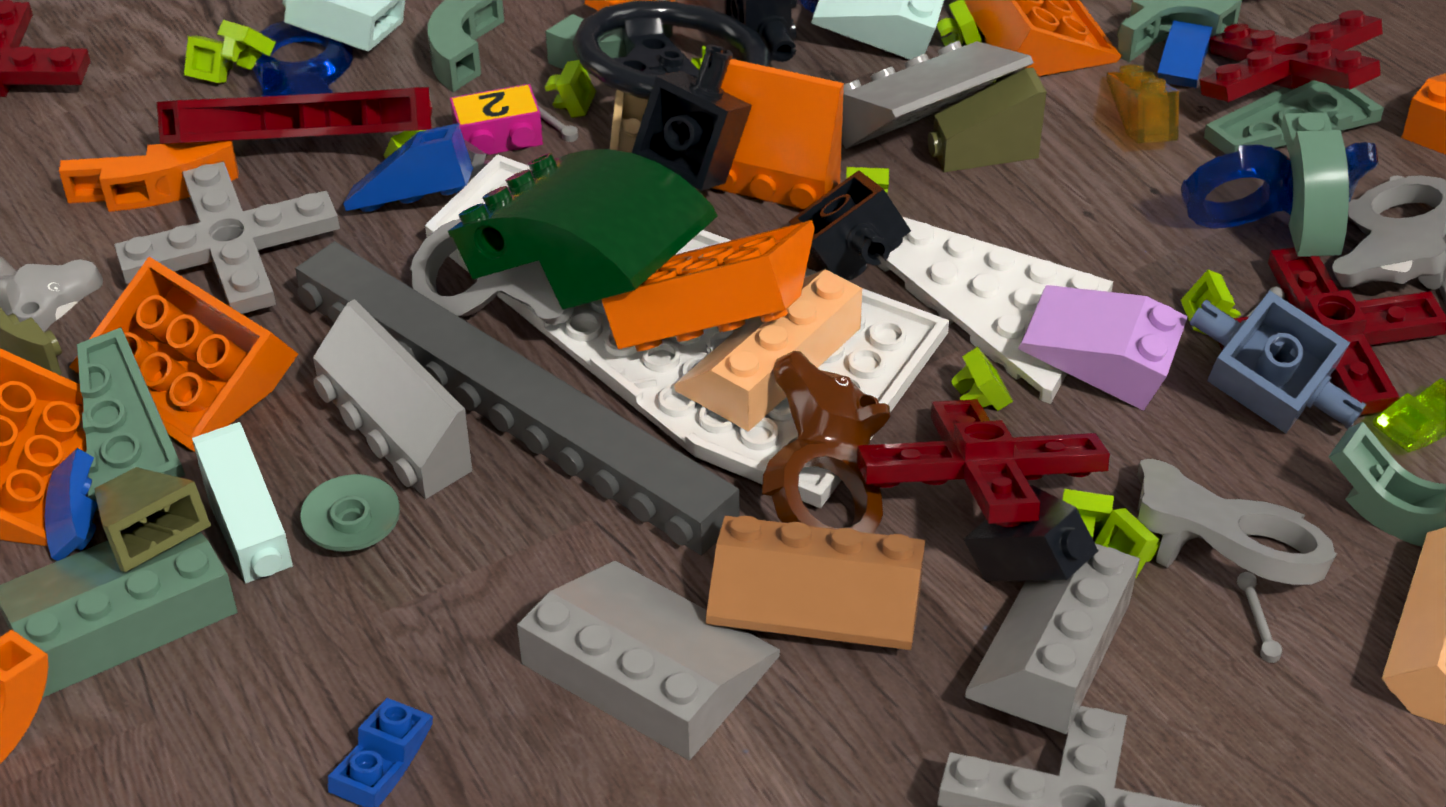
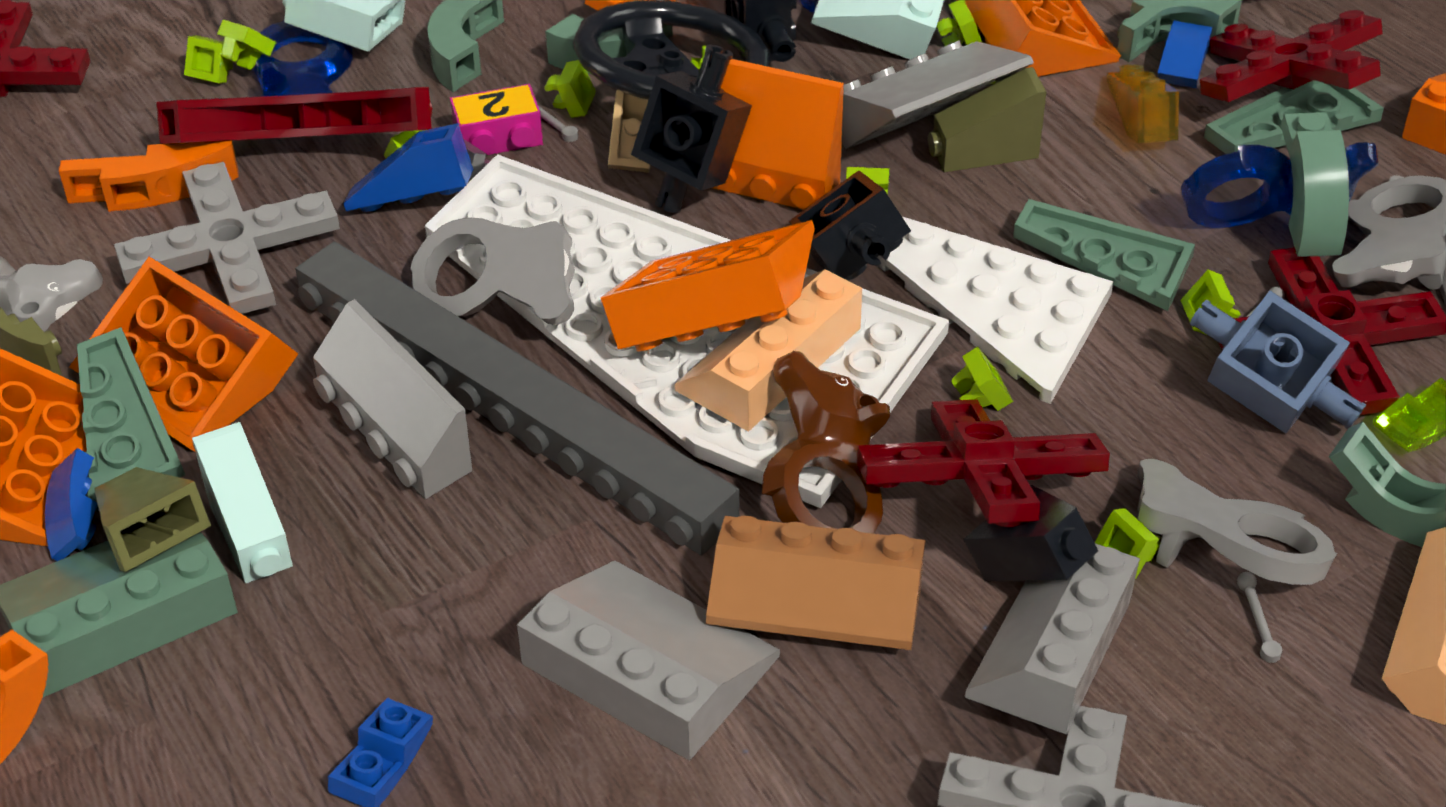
sand green dish [300,474,400,551] -> none
dark green slope [447,149,718,310] -> none
lavender slope [1018,285,1188,411] -> none
lime tile [1063,489,1114,539] -> none
none -> sand green wing [1013,199,1195,311]

